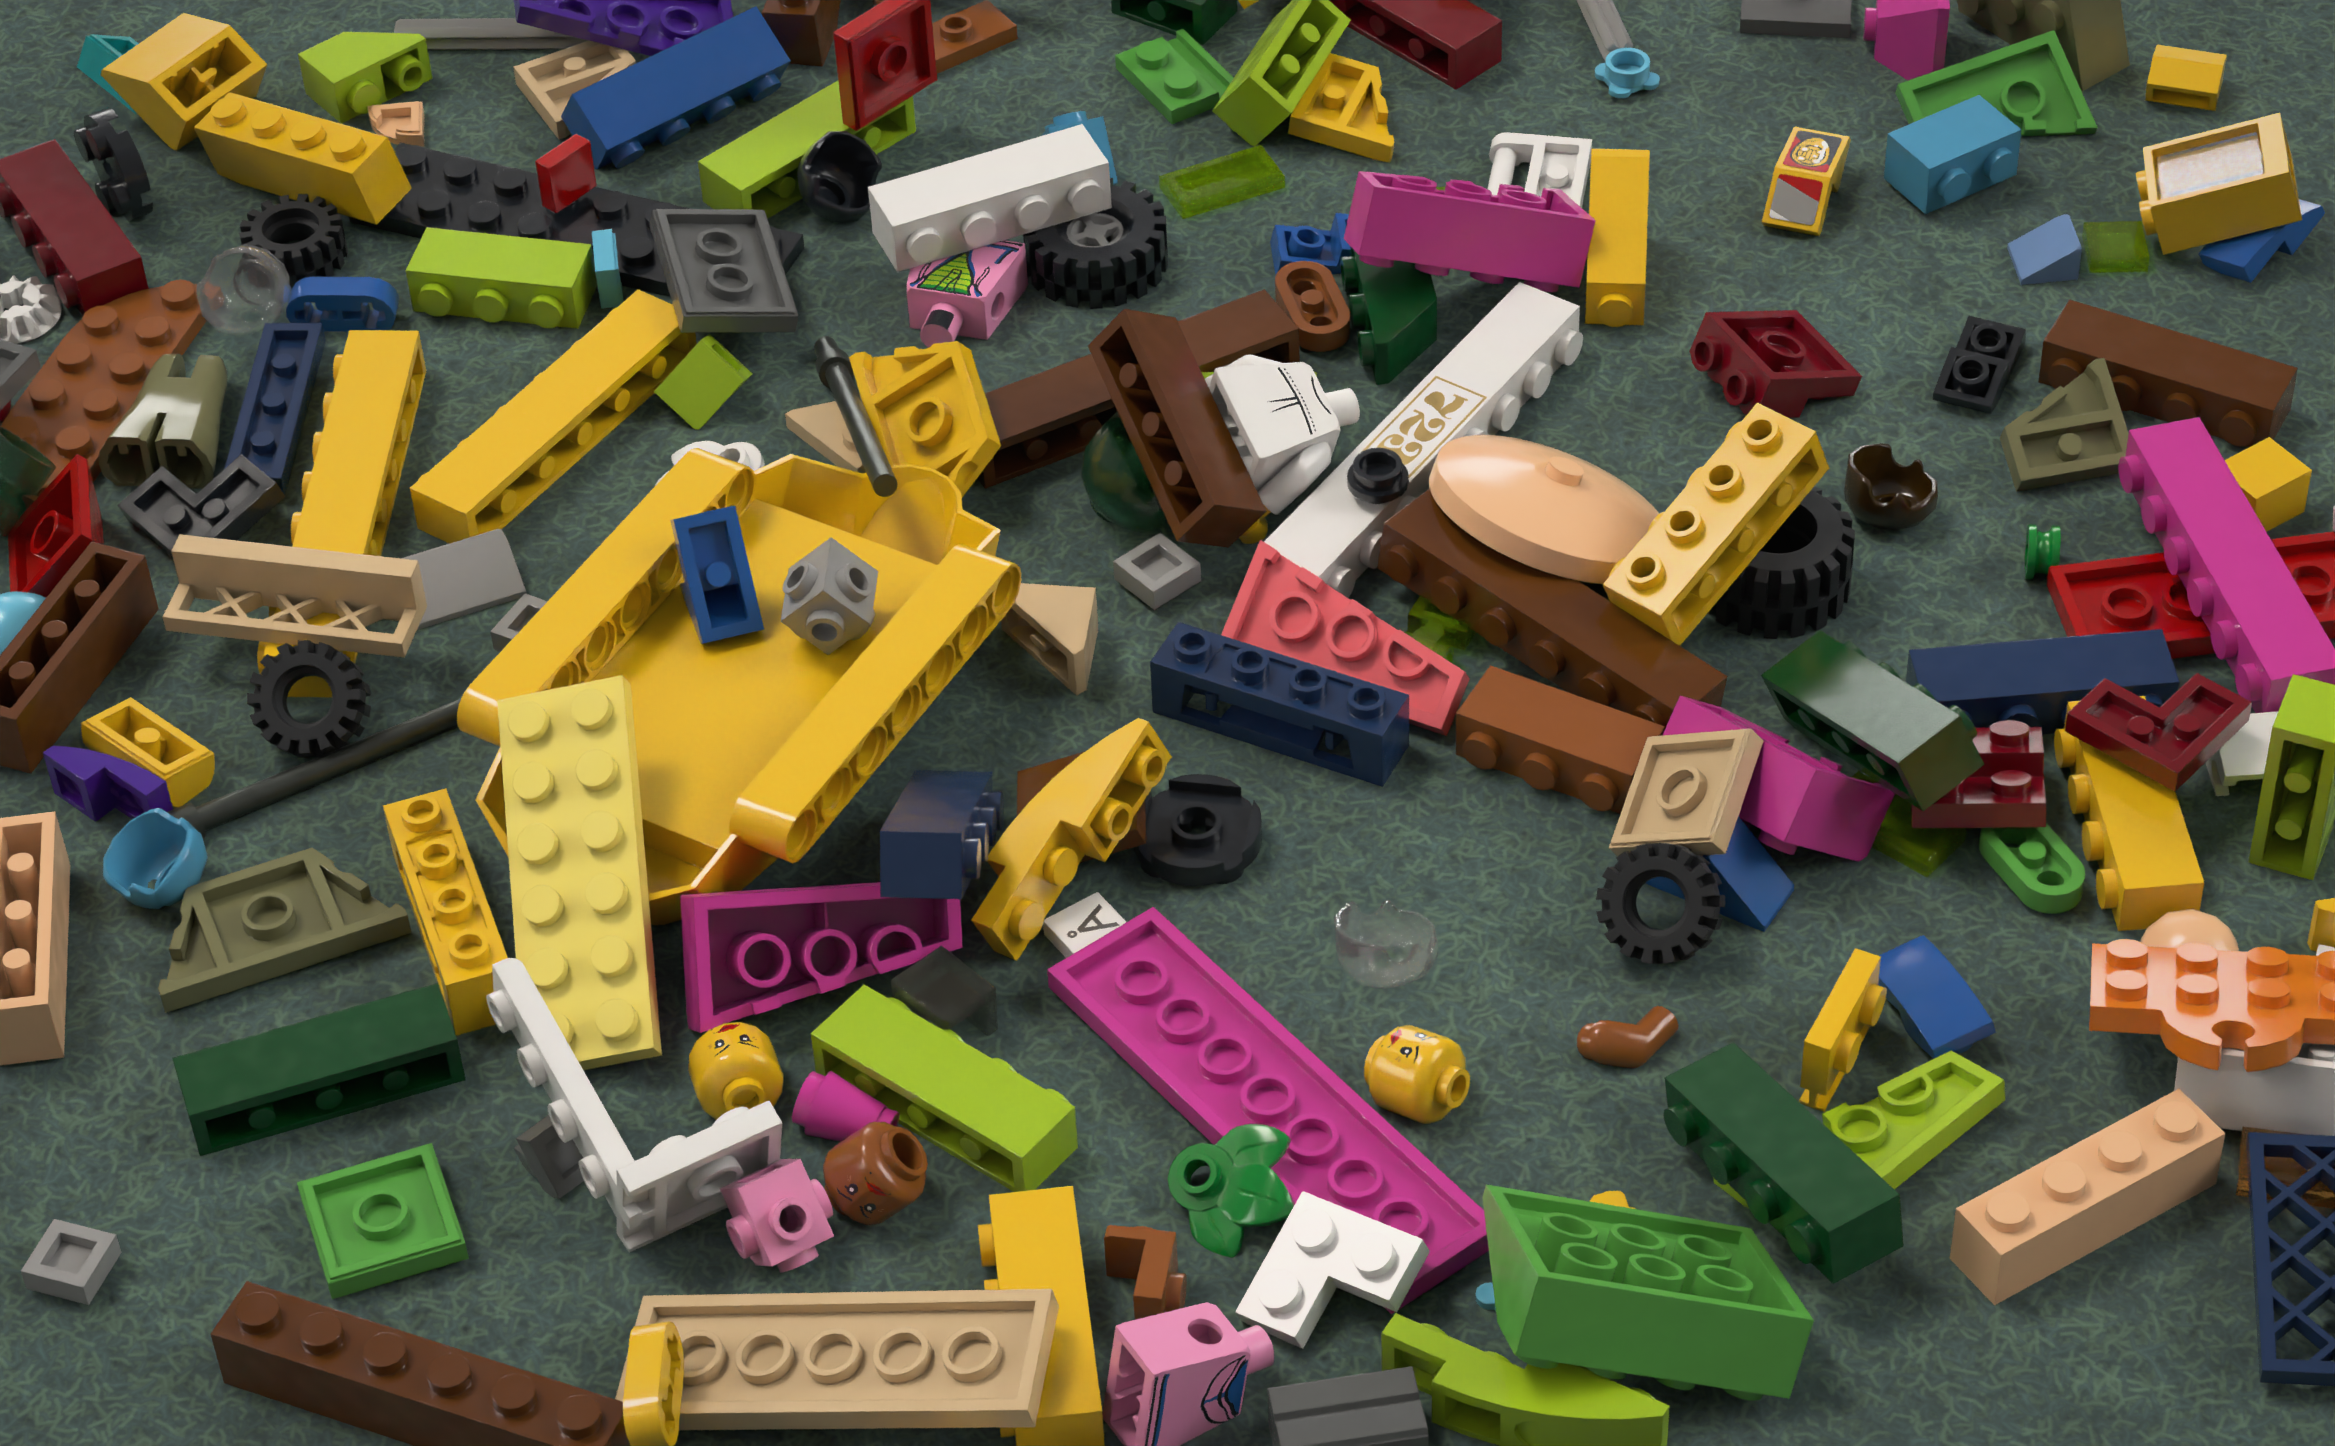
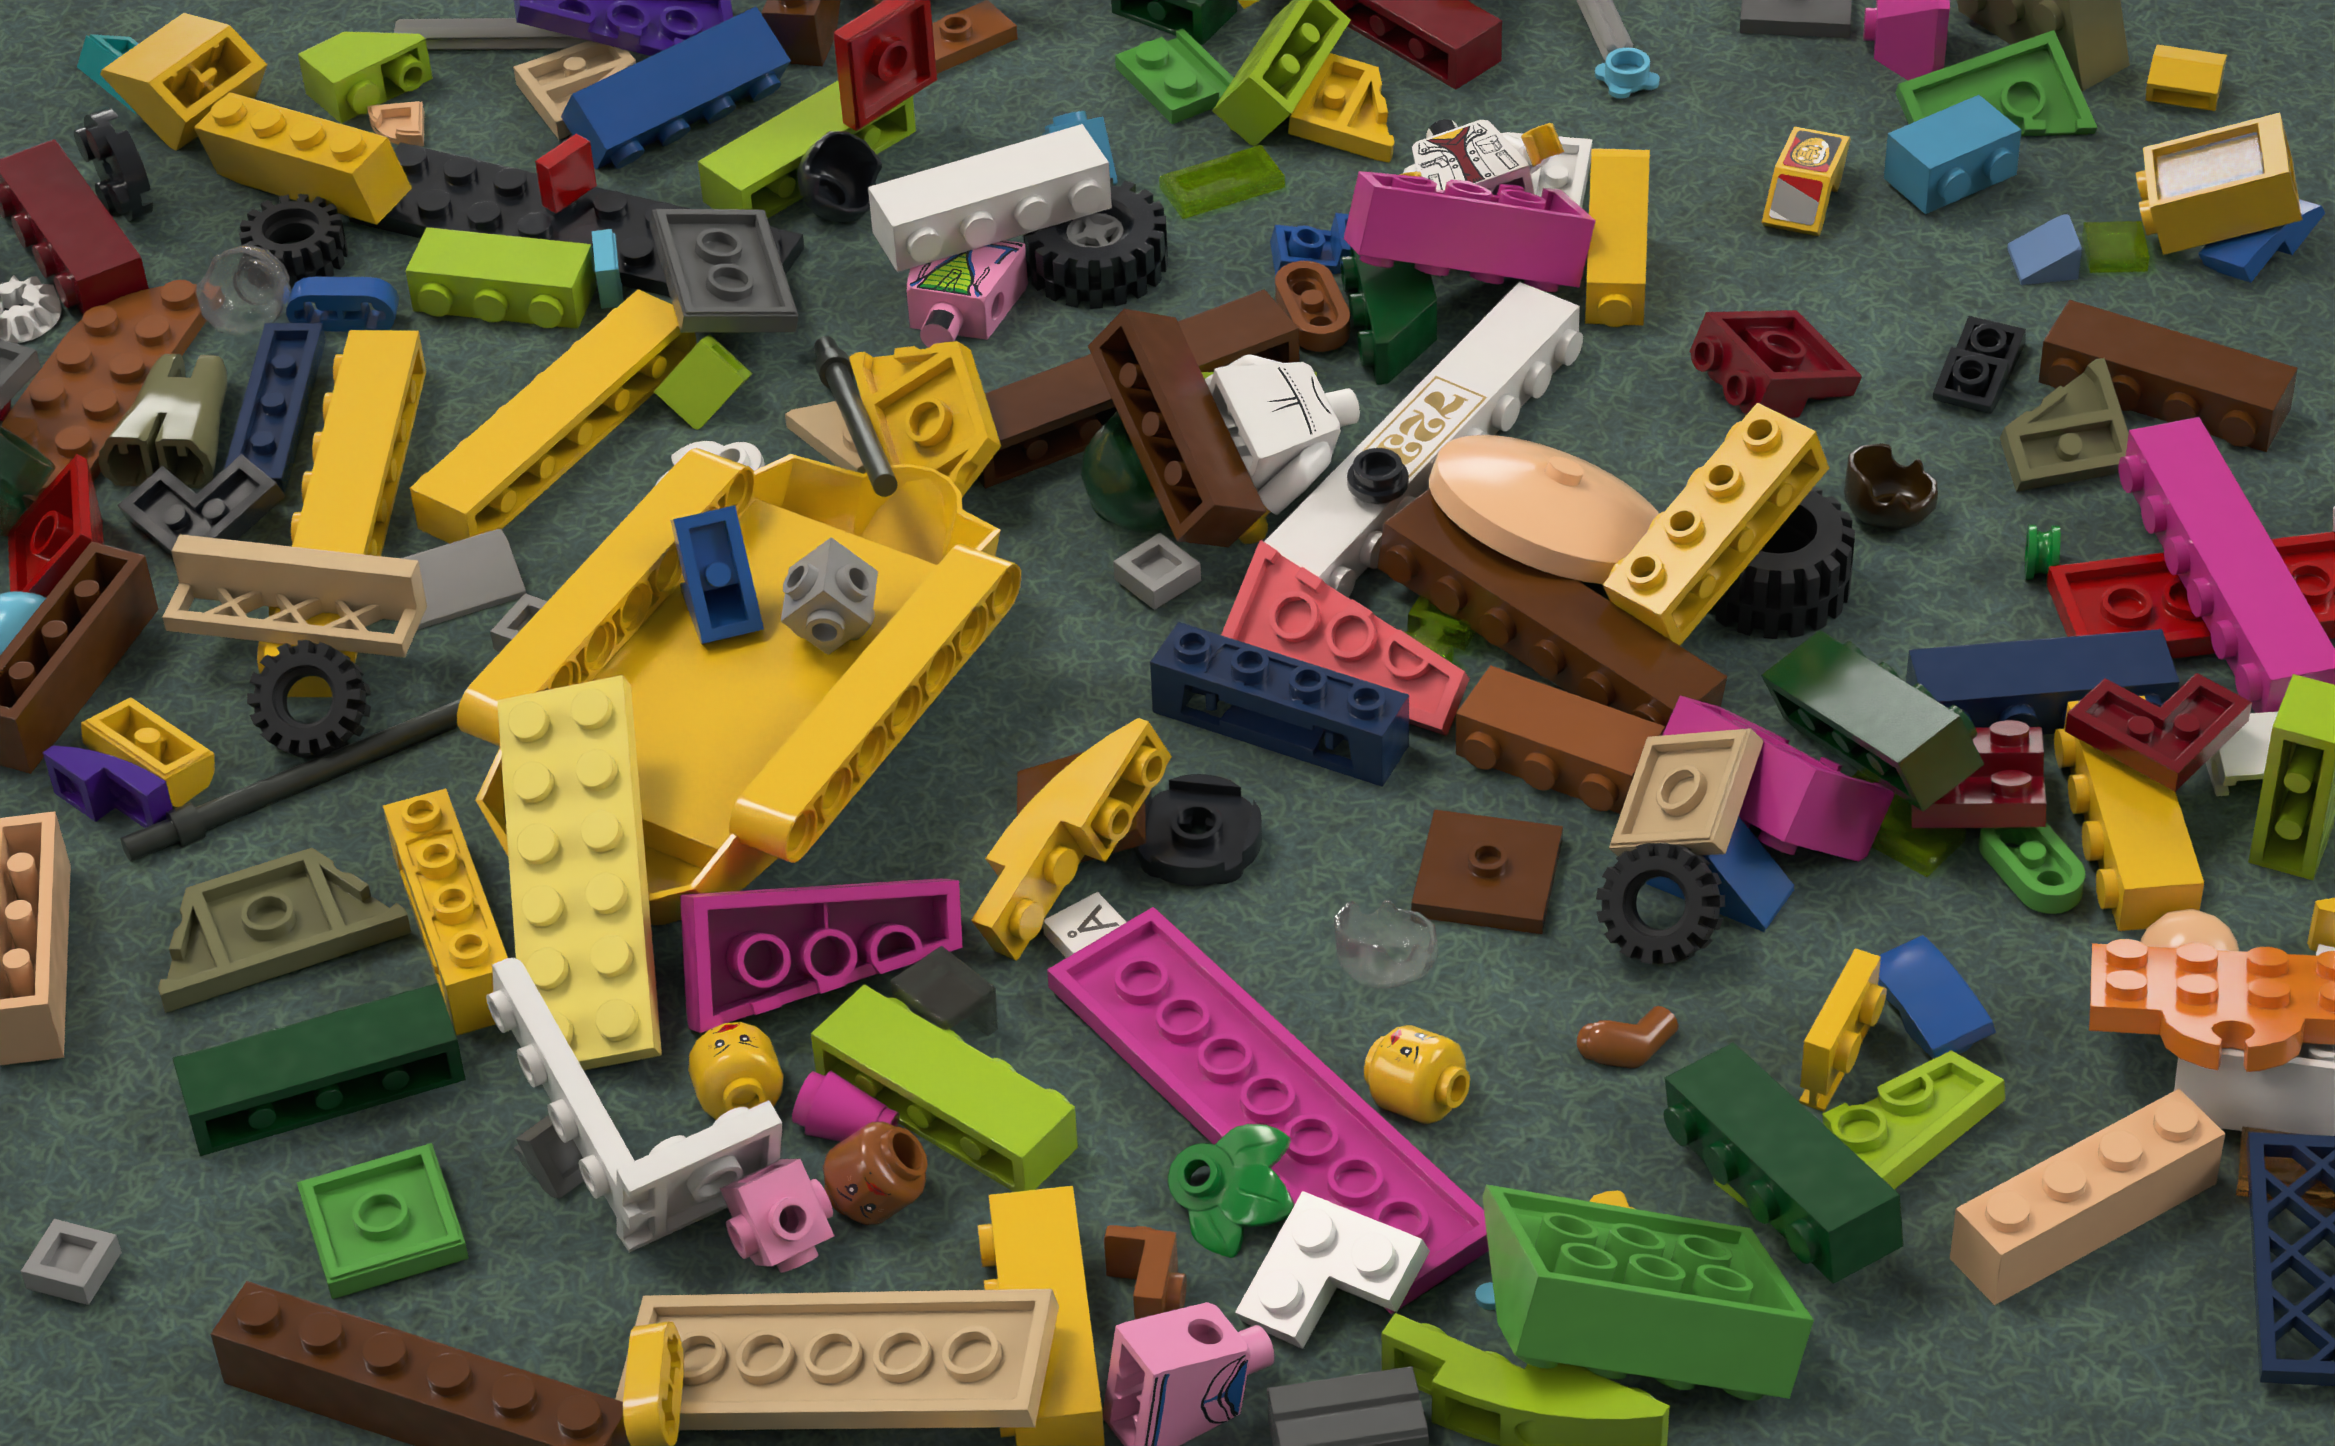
dark azure hair [103,808,208,909] -> none
dark blue brick [880,770,1004,899] -> none
tan slope [1001,583,1098,696] -> none
yellow brick [2225,437,2312,532] -> none
none -> torso [1399,119,1564,195]
none -> reddish brown plate [1411,809,1563,934]

